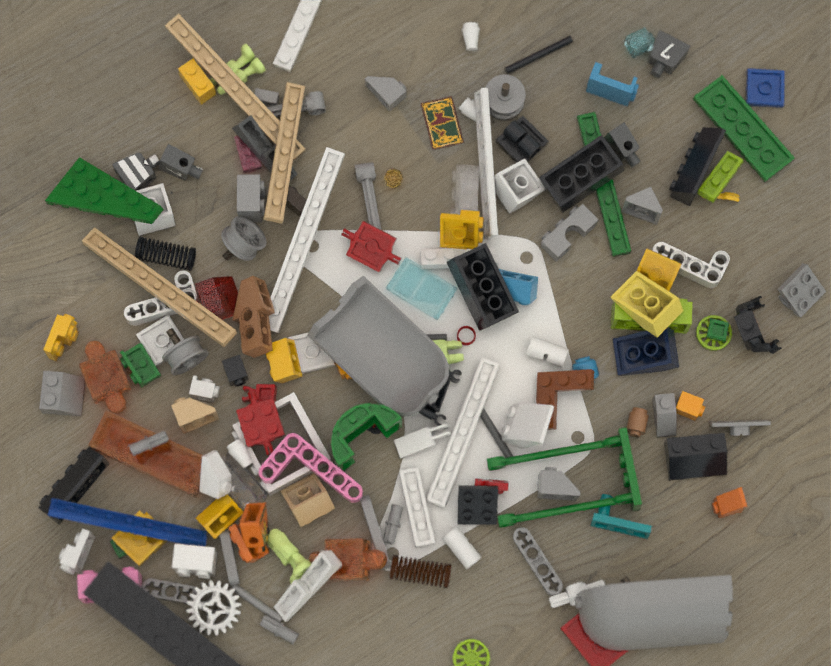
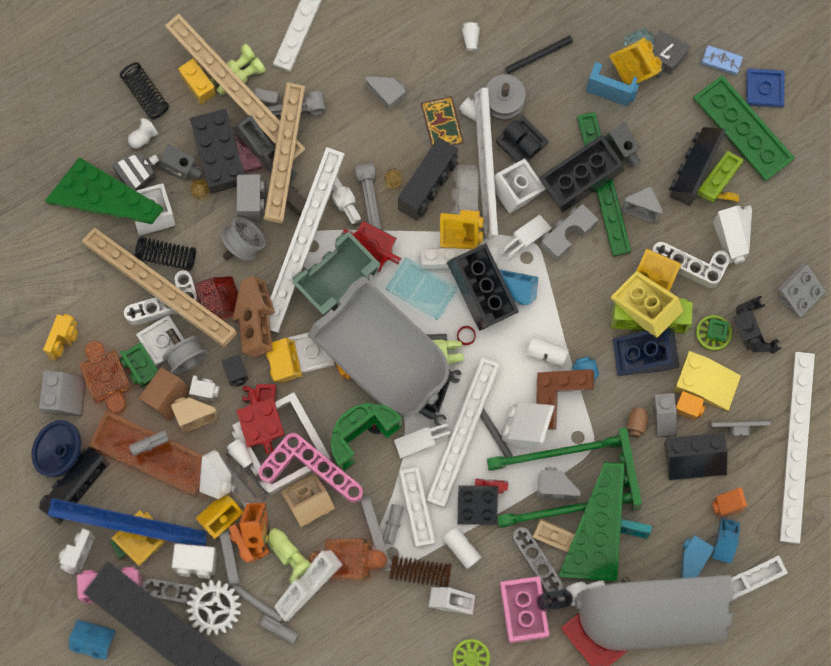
none -> dark blue dish [32,420,81,477]
none -> dark azure bracket [69,619,115,660]
none -> black piece [119,62,170,120]
none -> white animal [128,118,158,149]
none -> medium nougat slope [138,367,190,421]
none -> black brick [190,109,244,194]
none -> clear yellow tile [190,179,210,199]
none -> sand green cylinder [292,231,380,316]
none -> white axle [331,177,361,224]
none -> black brick [398,137,459,221]
none -> white slope [429,587,475,615]
none -> bright pink brick [499,576,549,644]
none -> white arm [501,215,552,260]
none -> tan plate [532,518,575,552]
none -> black beam [536,589,573,611]
none -> green wing [558,462,625,581]
none -> yellow plate [609,37,662,85]
none -> light yellow slope [674,351,741,411]
none -> dark azure slope [680,535,715,579]
none -> light blue tile [701,45,743,75]
none -> dark azure slope [712,518,740,564]
none -> white slope [713,206,752,264]
none -> white slope [729,555,788,602]
none -> white plate [779,352,815,544]

